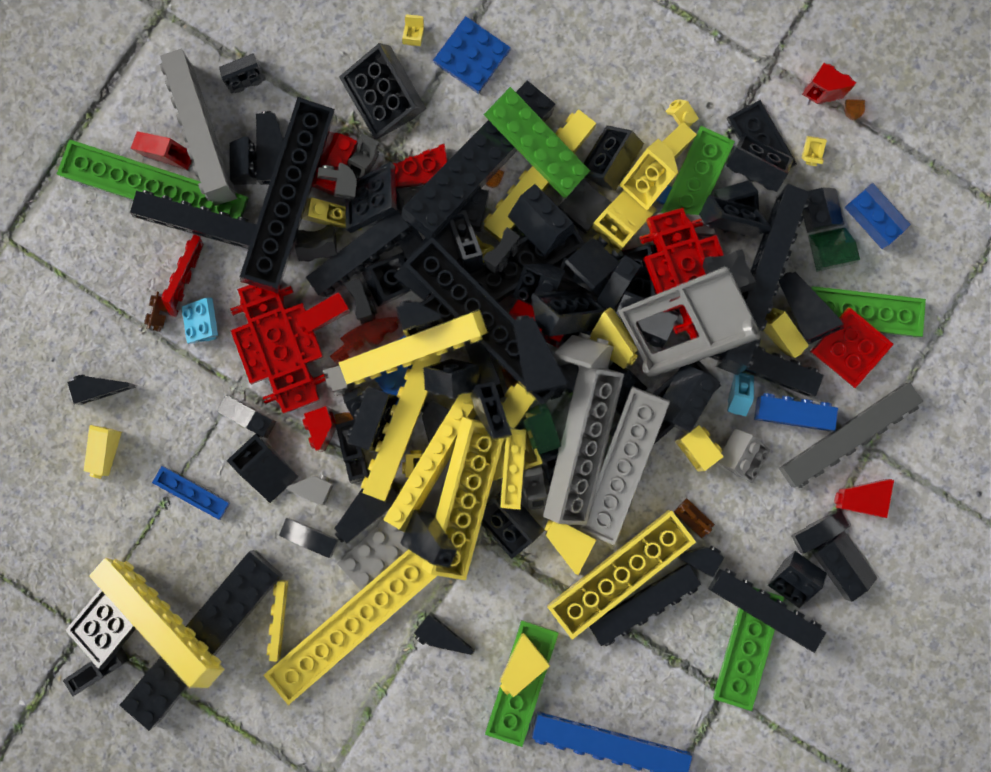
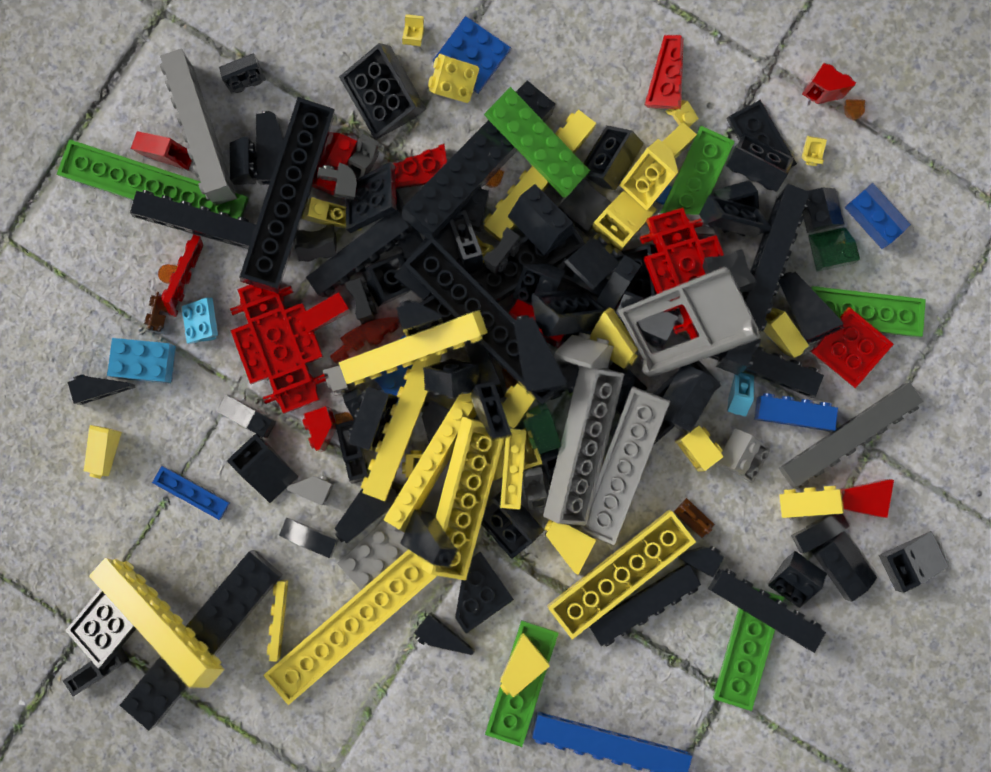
none -> dark azure brick [107,338,176,384]
none -> clear orange tile [158,264,178,284]
none -> light yellow bracket [428,53,479,103]
none -> black plate [455,551,514,634]
none -> red wing [645,35,684,109]
none -> light yellow brick [779,486,844,518]
none -> black slope [879,531,948,593]

